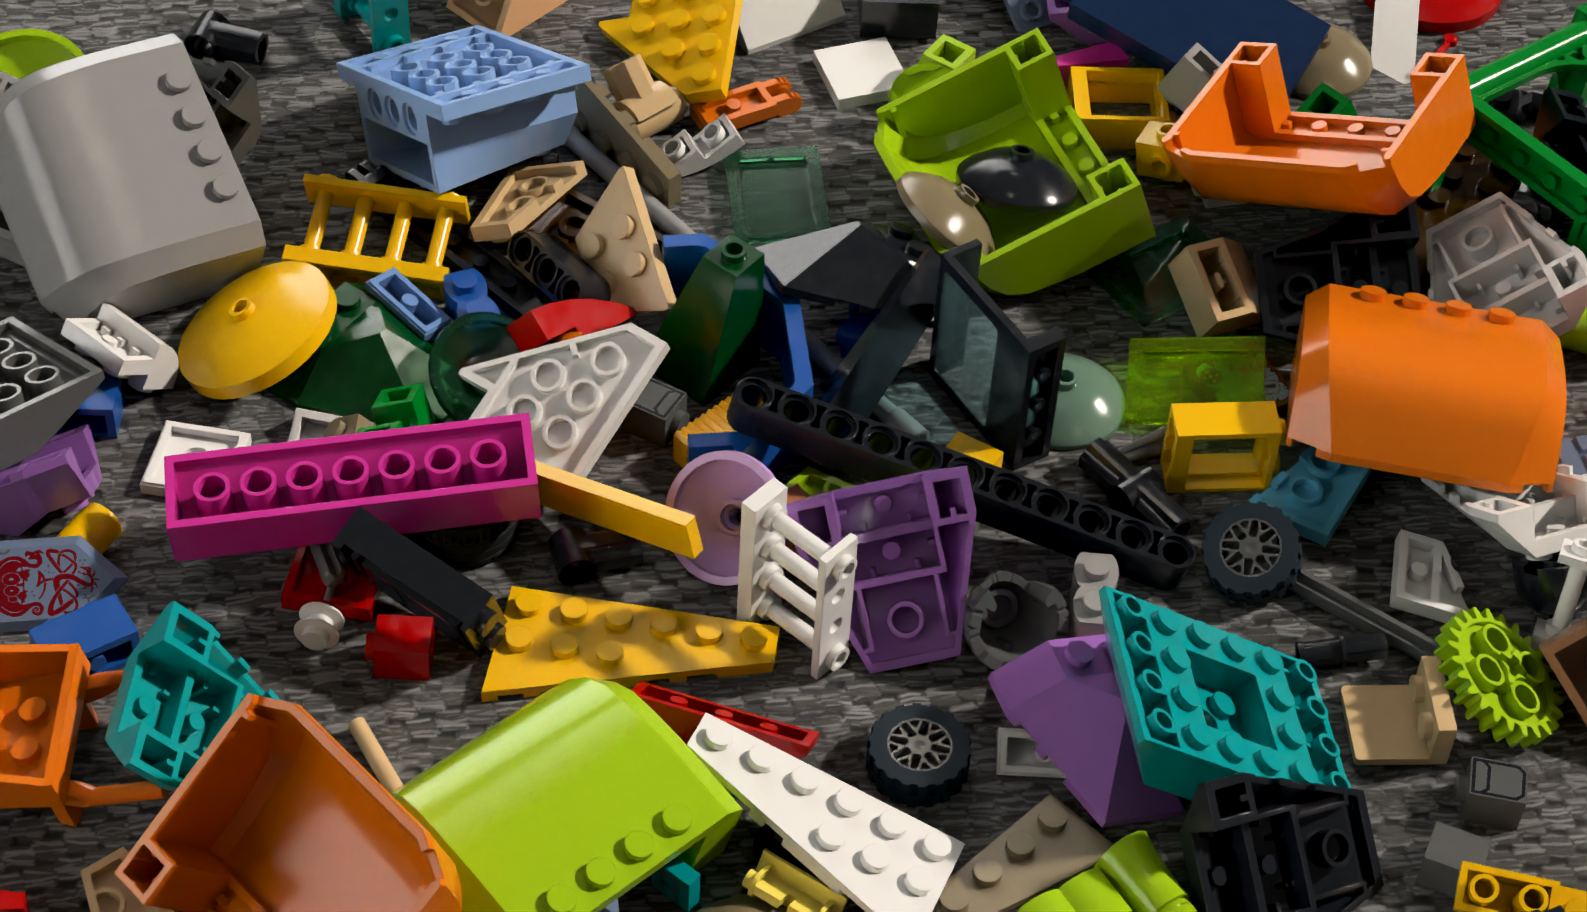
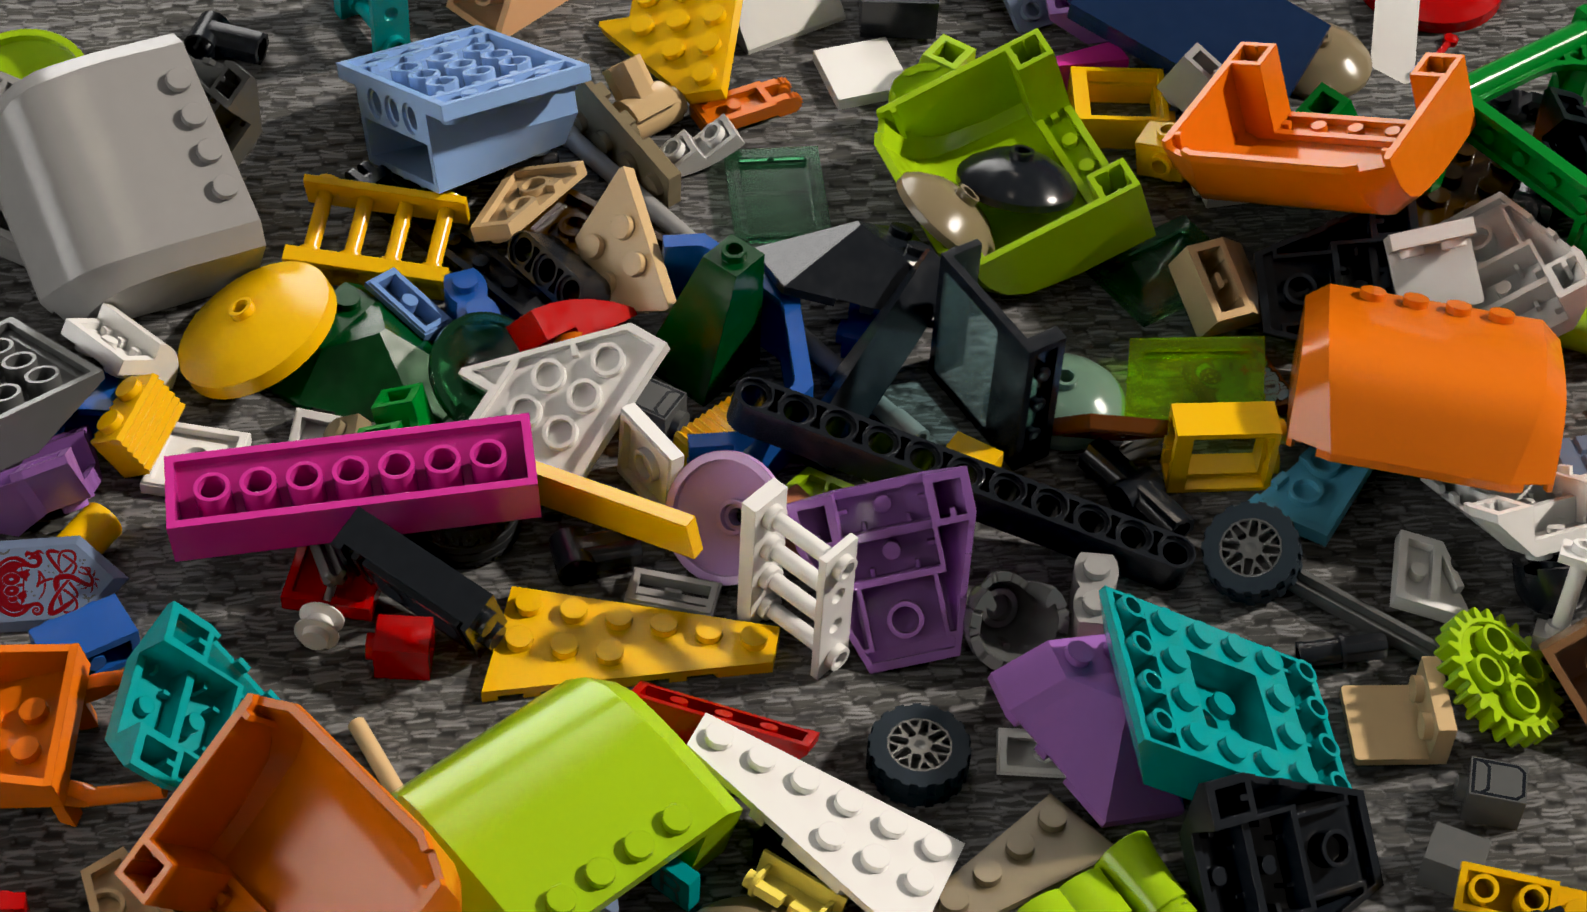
none -> yellow brick [90,373,186,478]
none -> white tile [617,402,685,505]
none -> light grey tile [624,567,722,617]
none -> reddish brown tile [1052,413,1168,442]
none -> white bracket [1383,216,1484,306]

